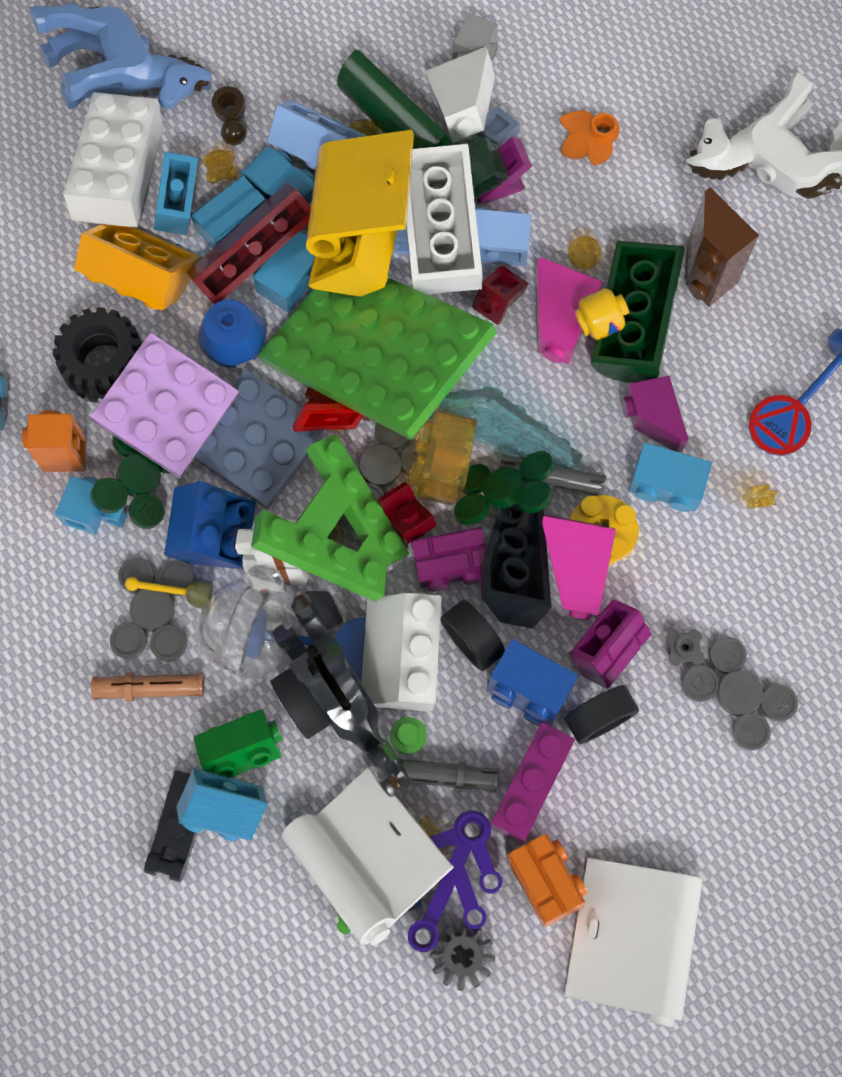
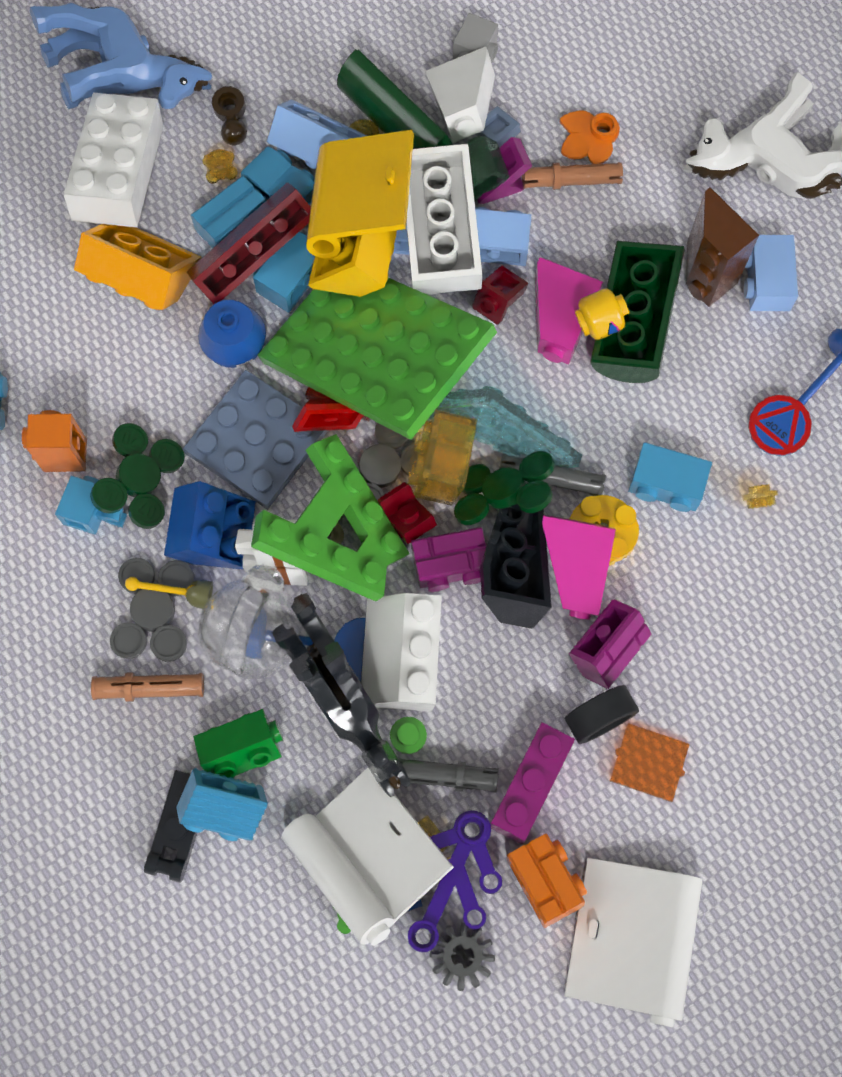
black tyre [53,307,142,403] -> none
lavender plate [90,332,239,479] -> none
dark azure brick [153,151,198,236] -> none
black tyre [270,668,331,739] -> none
black slope [303,591,343,630] -> none
black tyre [440,600,505,671] -> none
blue brick [487,639,579,727] -> none
clear yellow plate [568,236,602,269] -> none
magenta slope [622,376,688,452] -> none
flat silver plate [666,629,705,666] -> none
flat silver piece [682,637,798,751] -> none
none -> nougat pin [522,162,623,190]
none -> clear orange piece [610,723,690,803]
none -> light blue brick [744,235,798,311]

